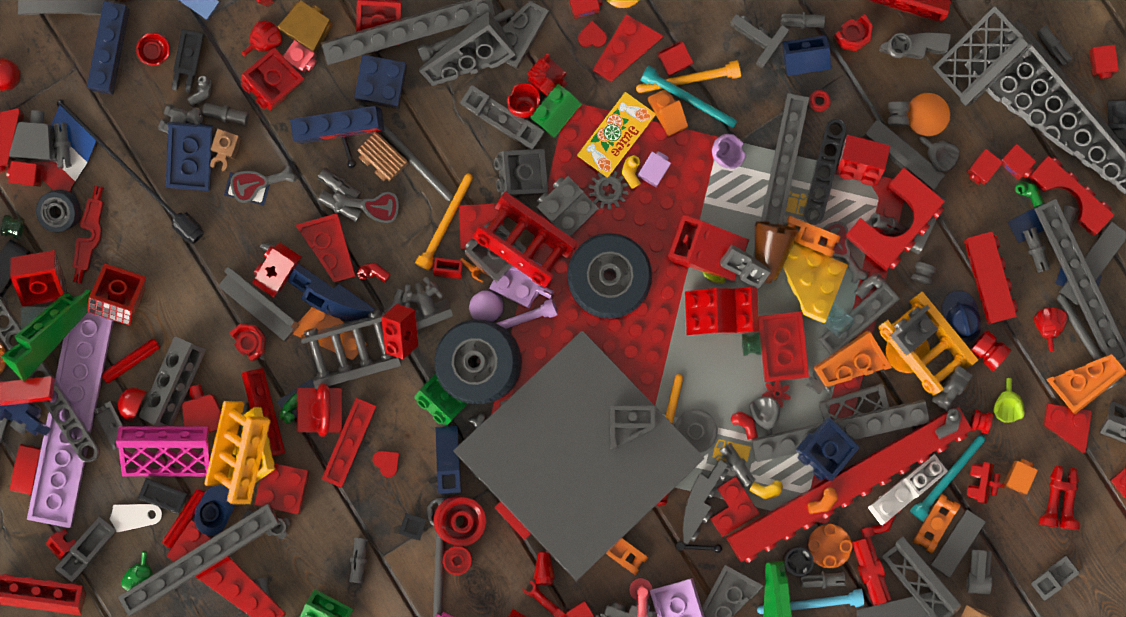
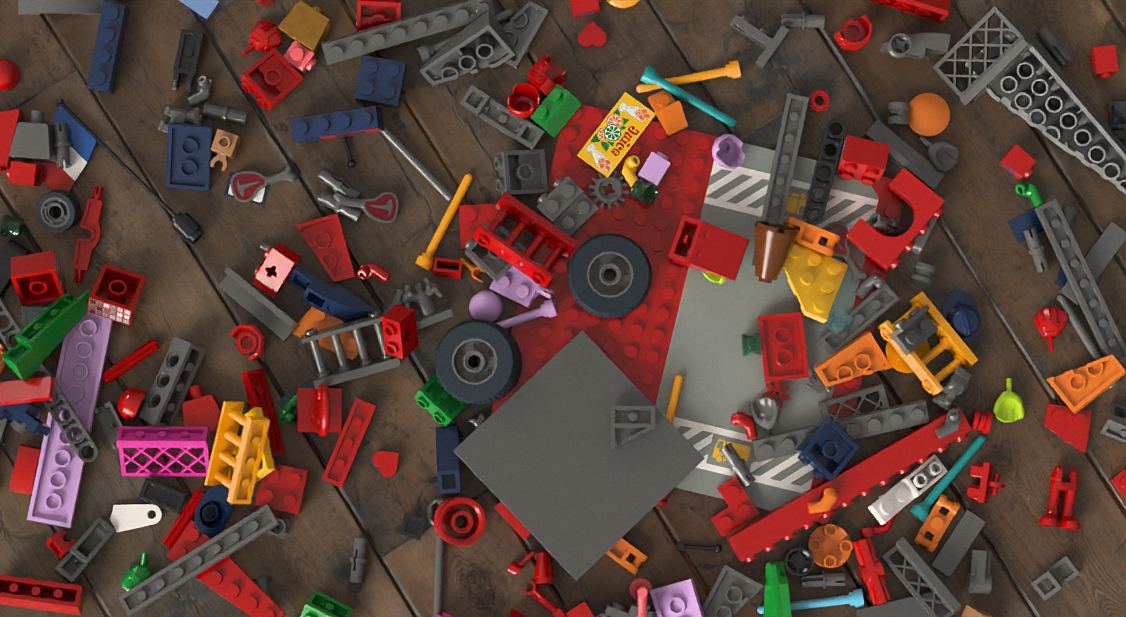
red hair [136,32,170,66] -> none
medium nougat brick [358,131,409,182] -> none
red wheel [443,546,472,575] -> none
red wing [593,14,664,82] -> none
red piece [657,41,694,77] -> none
dark grey tile [674,409,718,453] -> none
dark grey slope [683,459,729,544] -> none
red bracket [685,287,759,335] -> none
dark grey slope [720,245,771,289] -> none
yellow arm [749,480,783,500] -> none
dark blue brick [783,35,831,76] -> none
red brick [964,231,1018,325] -> none
red brick [966,149,1003,185] -> none
red wheel [970,330,1011,371] -> none
orange brick [1004,459,1038,494] -> none
red arch [1027,156,1114,236] -> none
none -> red hand [507,551,535,575]
none -> clear green wheel [631,179,659,205]

